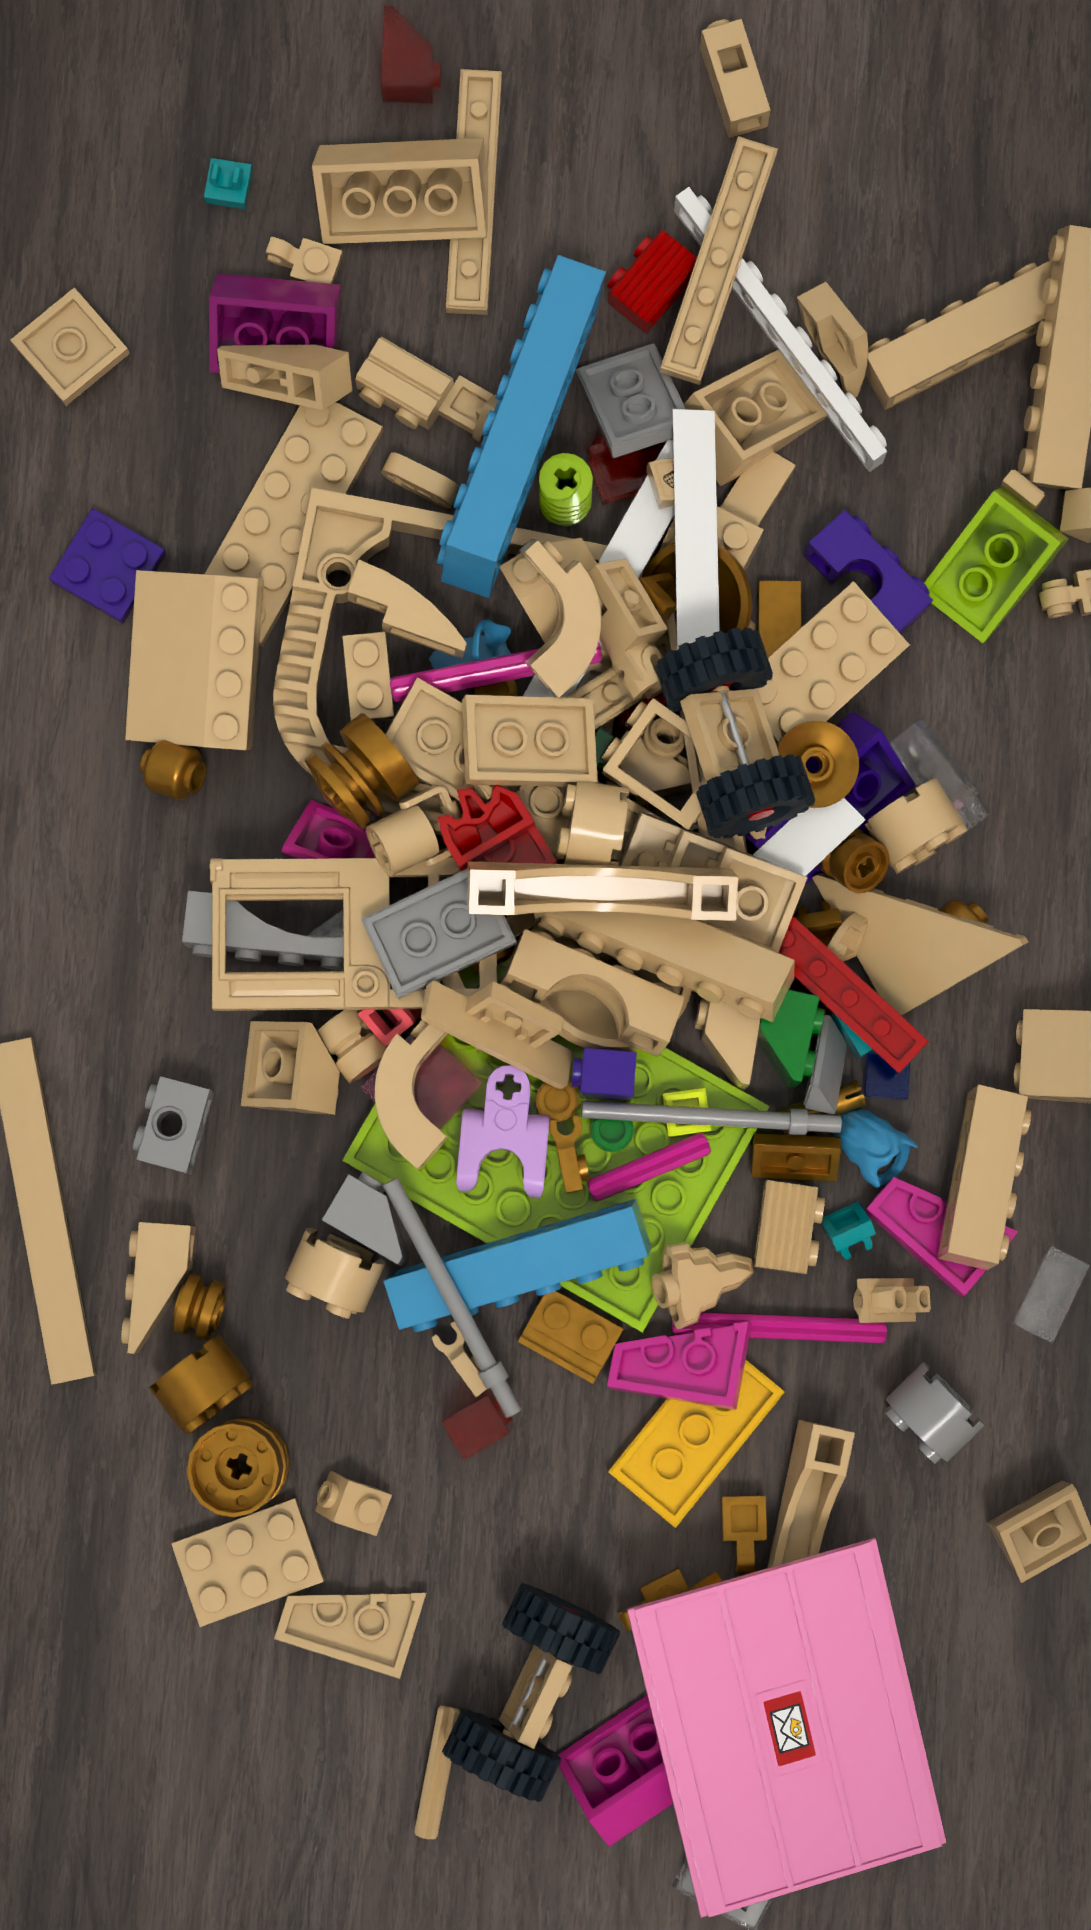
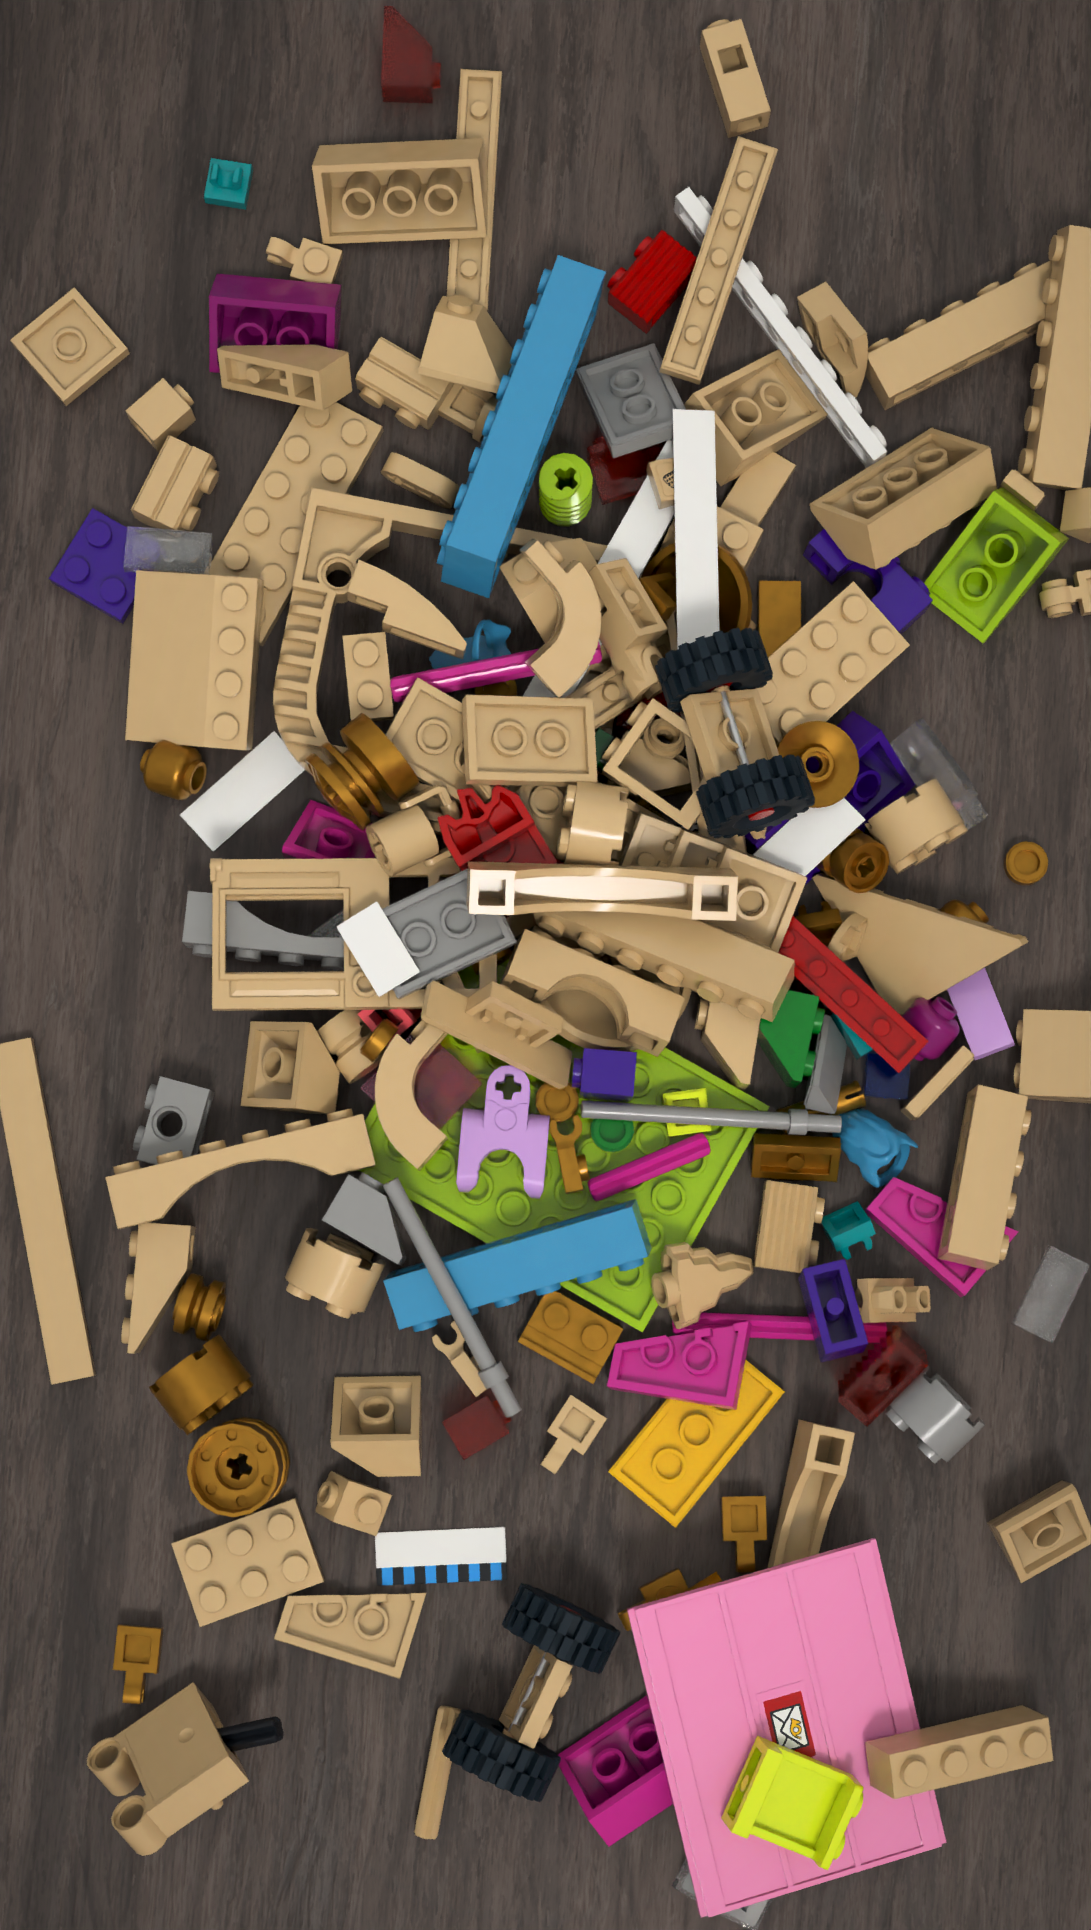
none -> tan piece [87,1682,284,1856]
none -> tan arch [105,1108,376,1229]
none -> pearl gold plate [113,1624,163,1704]
none -> clear plate [123,526,213,575]
none -> tan brick [126,378,196,453]
none -> tan brick [131,435,219,539]
none -> white sticker [180,731,305,852]
none -> tan slope [330,1376,422,1477]
none -> white sticker [336,902,420,997]
none -> pearl gold tile [360,1019,399,1062]
none -> white sticker [375,1527,507,1586]
none -> tan slope [418,295,513,394]
none -> tan plate [540,1395,607,1474]
none -> neon yellow panel [721,1735,863,1870]
none -> dark purple brick [798,1259,868,1363]
none -> tan slope [810,428,997,570]
none -> clear red brick [838,1325,928,1427]
none -> tan brick [865,1705,1053,1799]
none -> tan tile [900,1045,975,1120]
none -> magenta head [902,997,960,1061]
none -> lavender slope [947,968,1015,1061]
none -> pearl gold tile [1003,841,1048,886]

